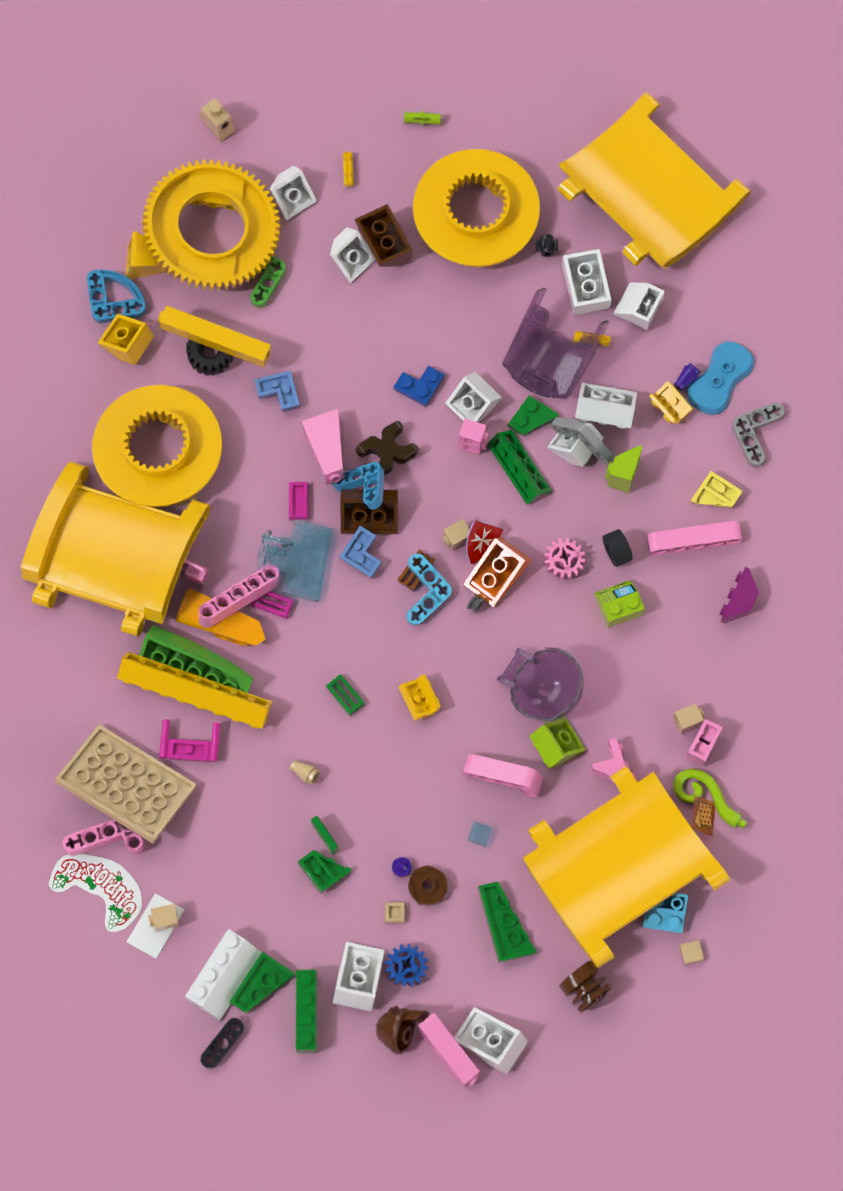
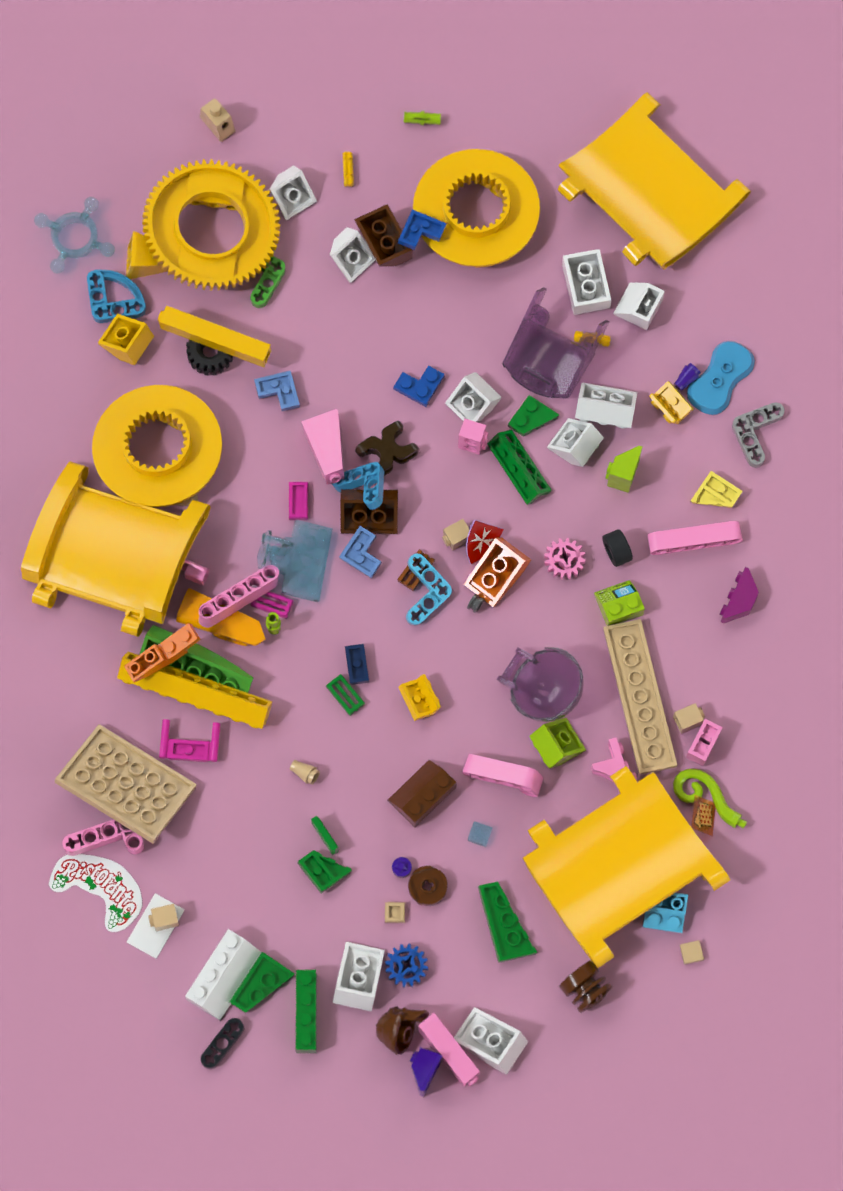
black gear [536,234,558,257] -> none
light grey beam [550,417,614,464] -> none
none -> clear light blue piece [34,197,115,273]
none -> orange slope [124,623,201,682]
none -> lime pin [266,612,281,635]
none -> dark blue plate [345,644,369,685]
none -> reddish brown slope [387,760,457,828]
none -> blue plate [398,210,446,250]
none -> dark purple slope [410,1048,442,1097]
none -> tan plate [603,619,677,775]

